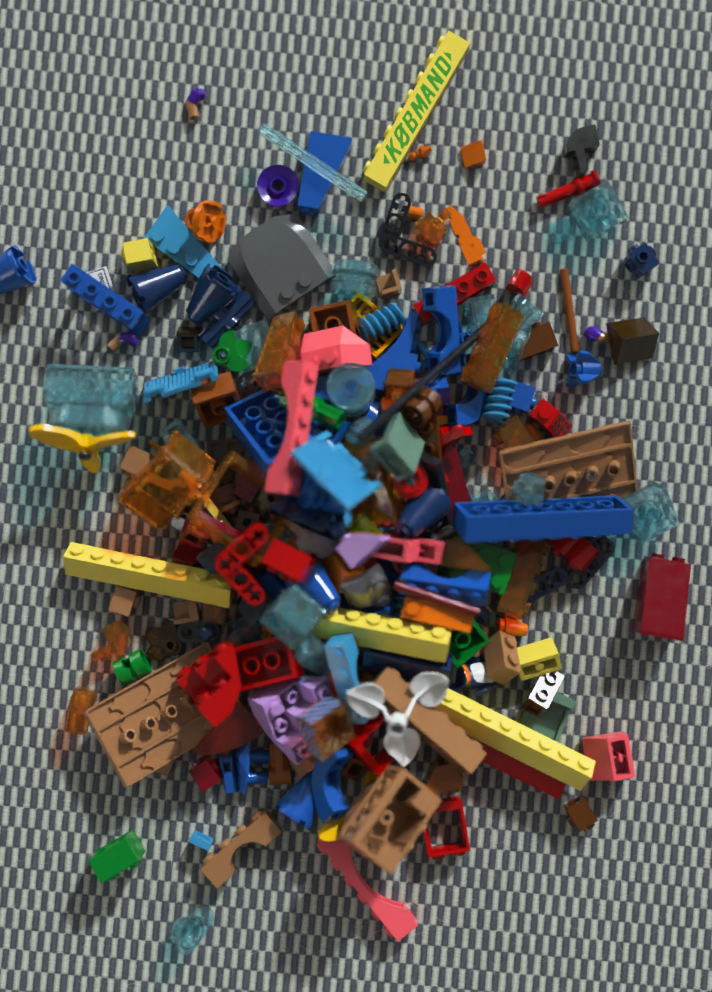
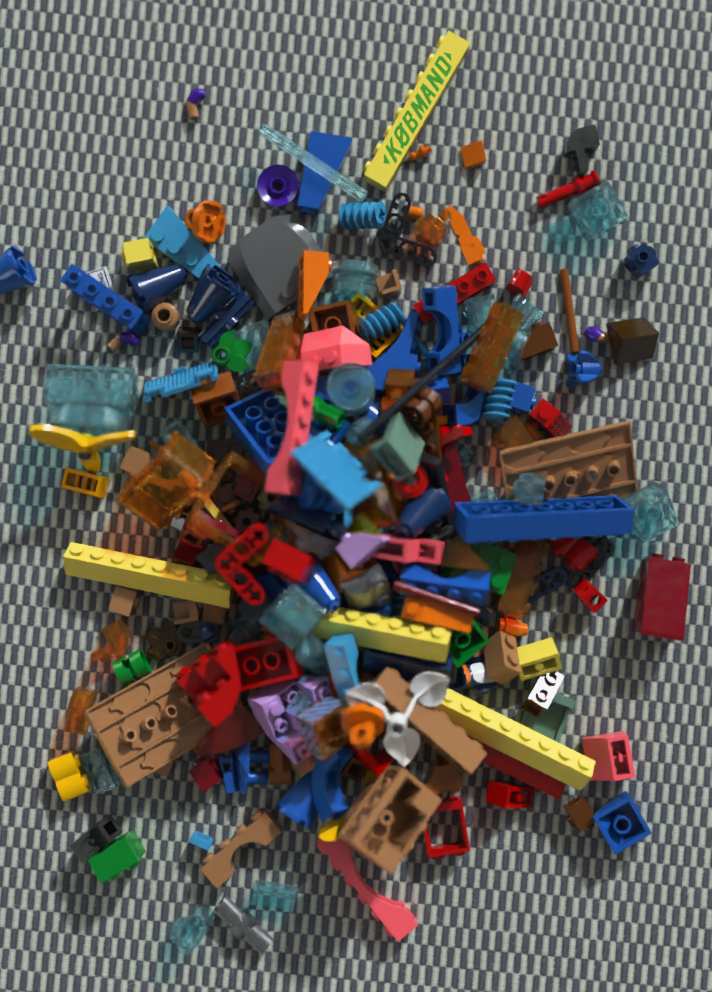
none -> yellow brick [47,750,91,802]
none -> light orange slope [61,467,110,498]
none -> pearl dark grey brick [70,814,123,863]
none -> clear light blue bracket [79,747,122,795]
none -> medium nougat head [151,303,181,332]
none -> flat silver piece [213,896,273,954]
none -> clear light blue hinge [251,880,298,912]
none -> clear light blue tile [287,690,313,716]
none -> orange slope [298,250,332,319]
none -> dark azure piece [339,201,386,230]
none -> orange tile [341,704,385,749]
none -> red slope [486,780,535,809]
none -> red leg [572,578,608,614]
none -> blue slope [592,791,652,855]

